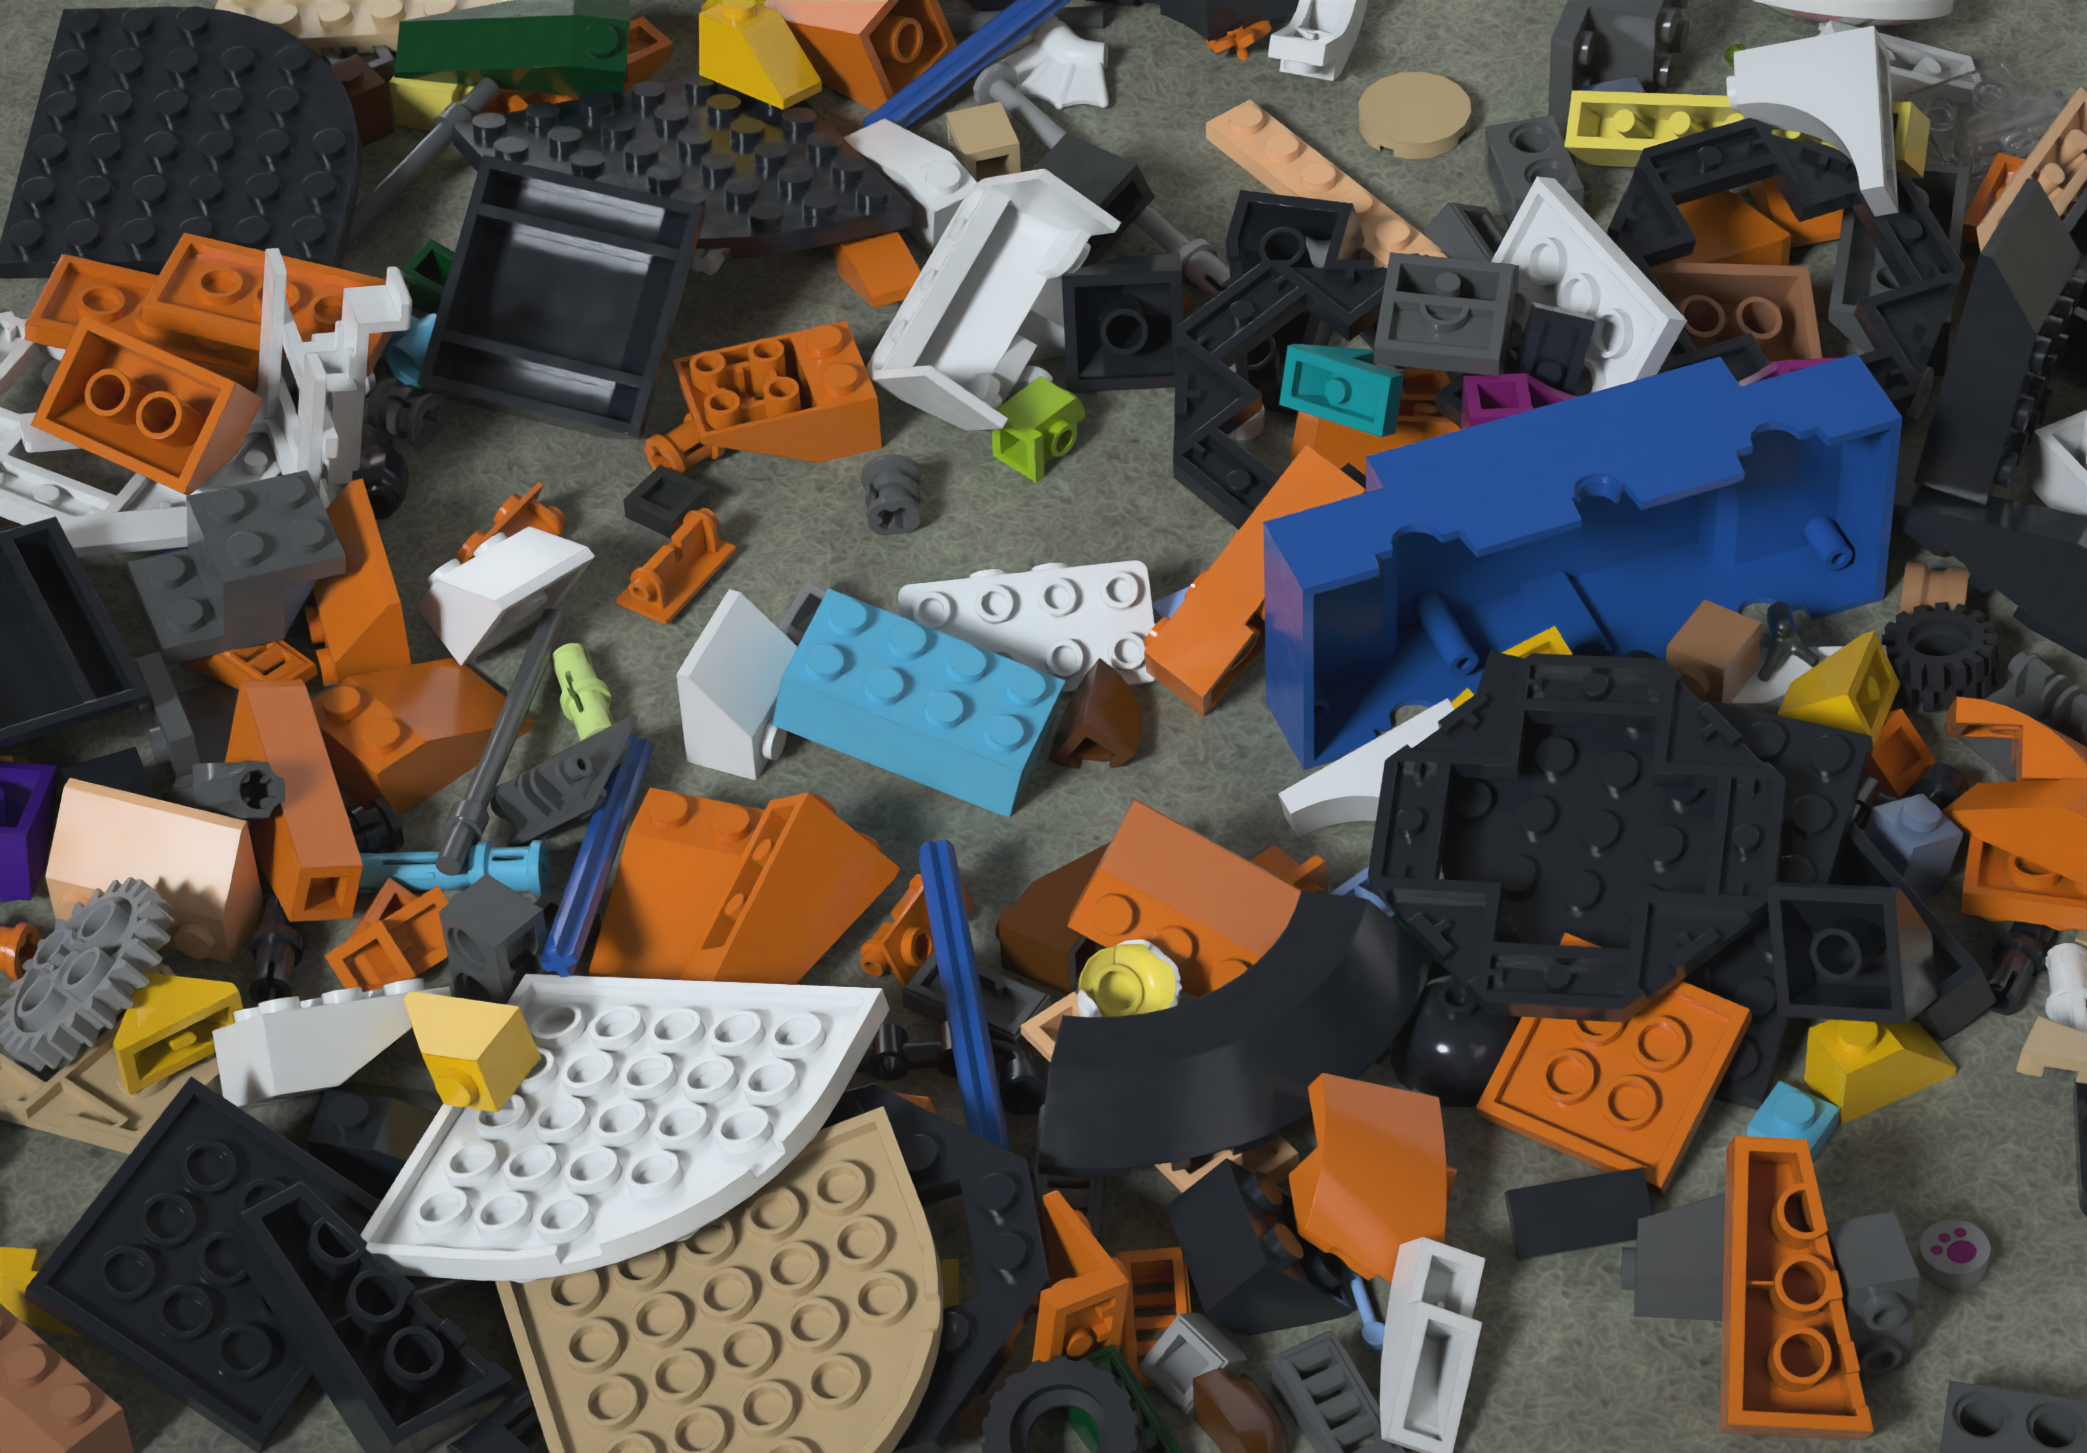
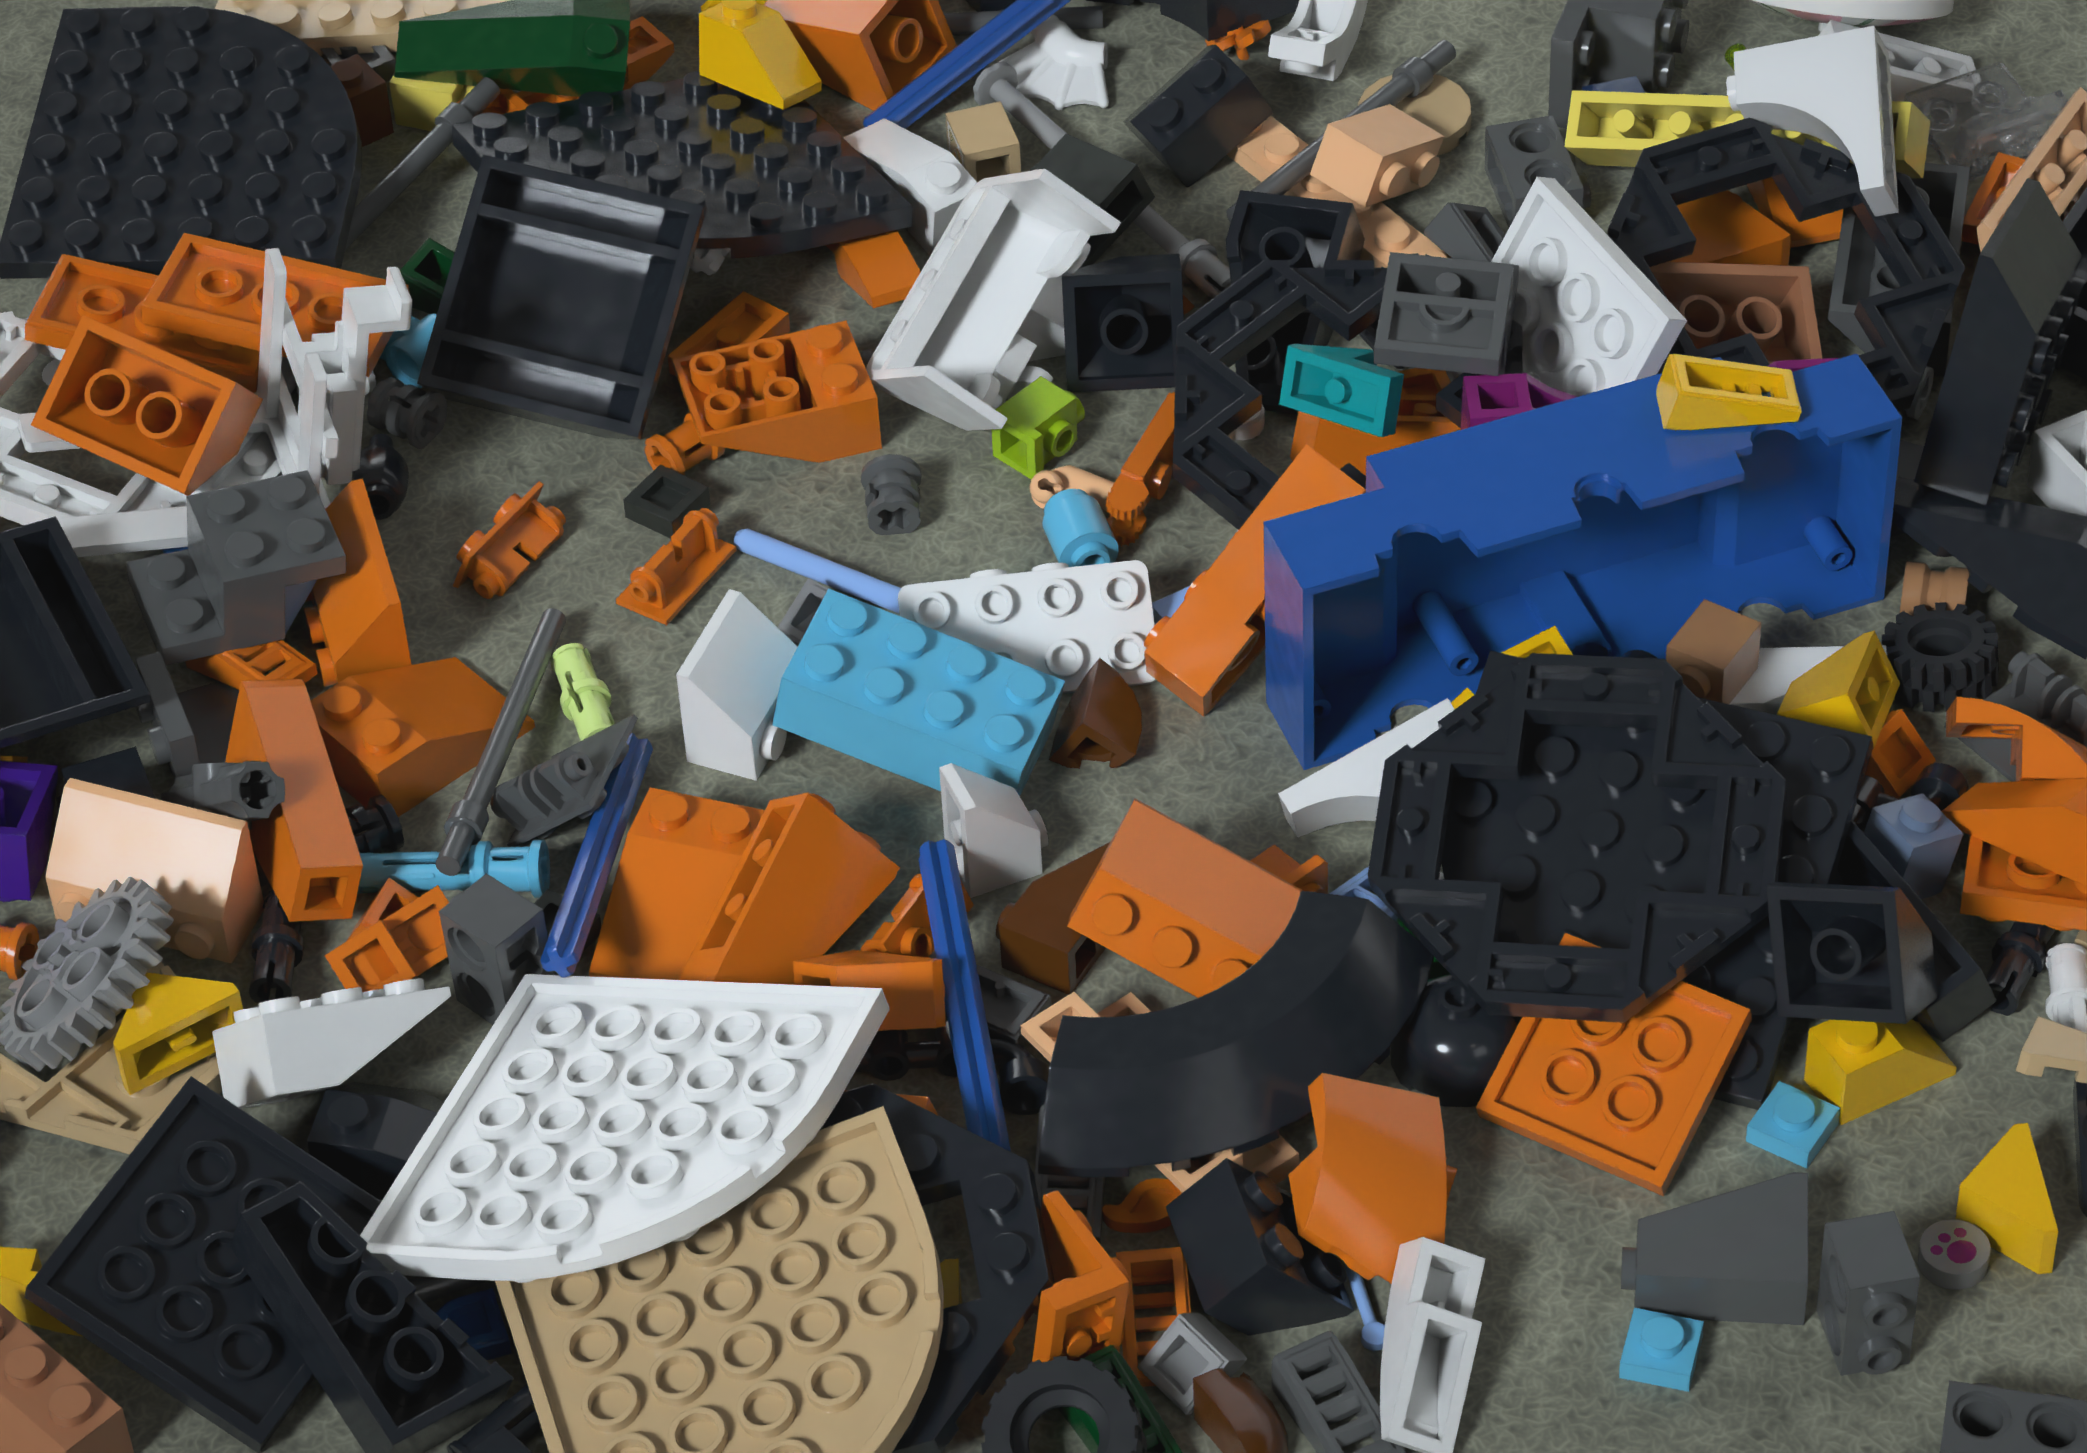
yellow slope [403,991,541,1113] -> none
white slope [416,526,595,666] -> none
light yellow hair [1077,939,1182,1017] -> none
black tile [1504,1167,1653,1261] -> none
black slope [1505,302,1596,396] -> none
orange wedge [1719,1136,1874,1440] -> none
pearl dark grey bar [1758,602,1820,682] -> none
none -> blue tile [436,1288,512,1360]
none -> orange plate [668,291,790,377]
none -> light blue bar [733,528,901,614]
none -> orange slope [793,950,946,1031]
none -> white slope [939,763,1048,898]
none -> light nougat arm [1029,465,1114,511]
none -> medium azure brick [1042,489,1119,567]
none -> orange piece [1102,1178,1182,1233]
none -> orange hinge [1106,392,1175,547]
none -> black slope [1123,45,1274,187]
none -> dark grey bar [1227,40,1456,223]
none -> light nougat brick [1310,104,1444,208]
none -> medium azure plate [1619,1308,1704,1392]
none -> yellow slope [1656,354,1802,430]
none -> yellow slope [1955,1123,2058,1274]

